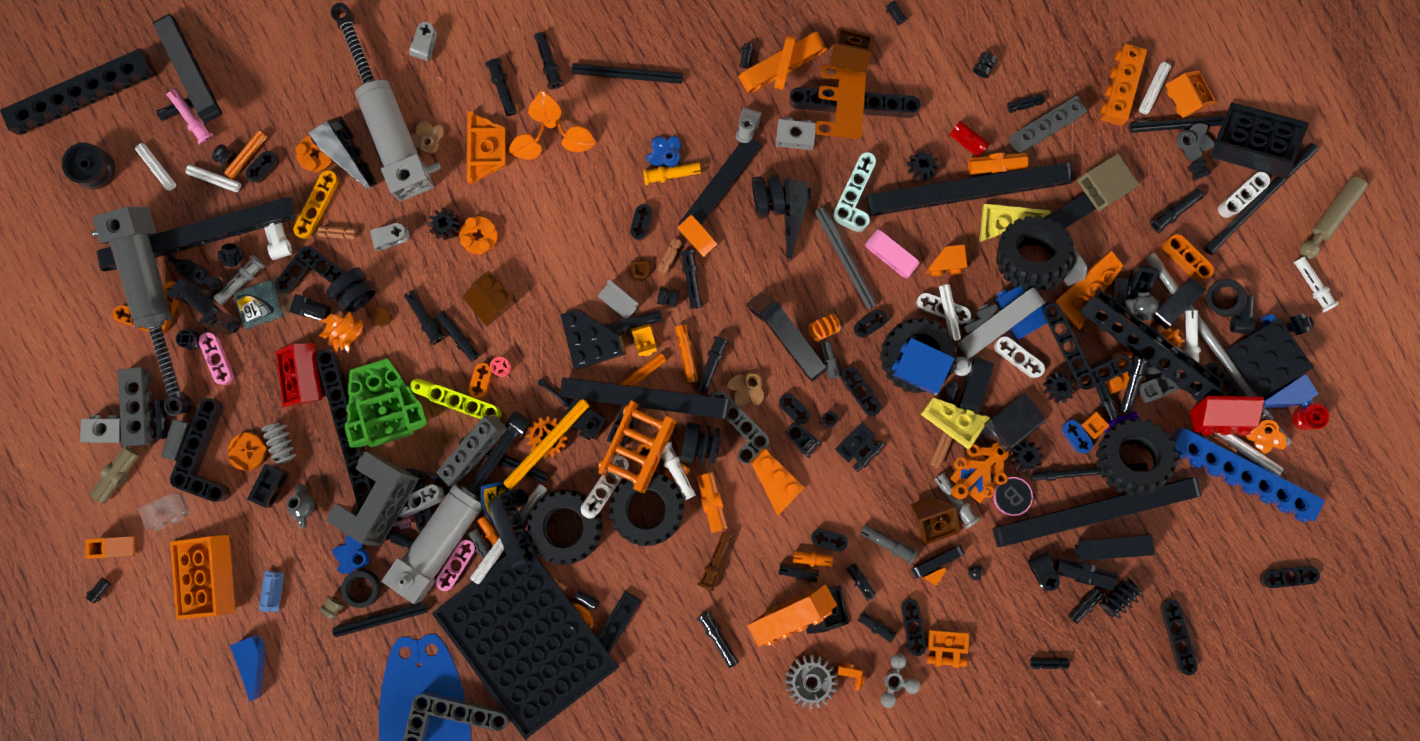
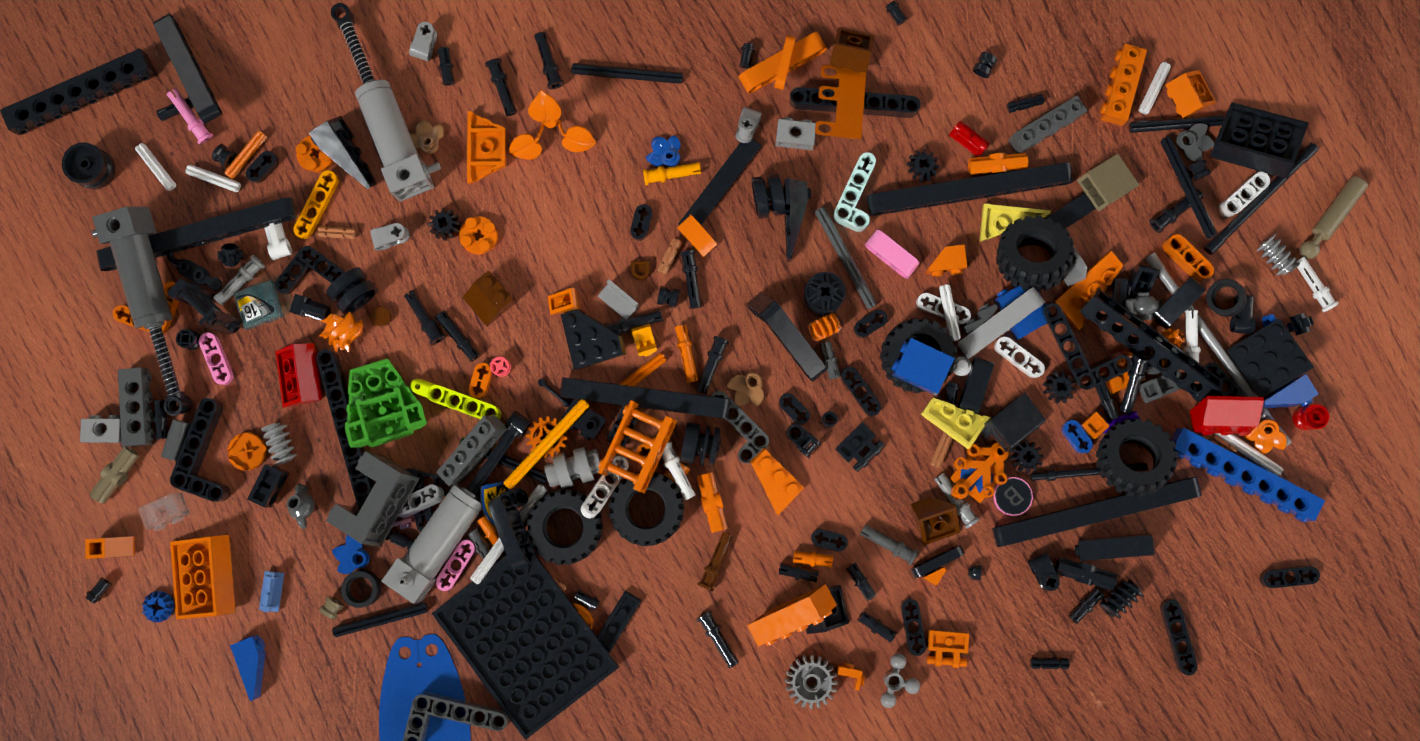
none -> blue gear [141,591,174,623]
none -> black axle [438,47,455,86]
none -> light grey piece [544,446,601,489]
none -> orange slope [548,288,579,315]
none -> black wheel [803,272,846,317]
none -> black axle [1160,136,1217,239]
none -> light grey piece [1257,233,1300,276]

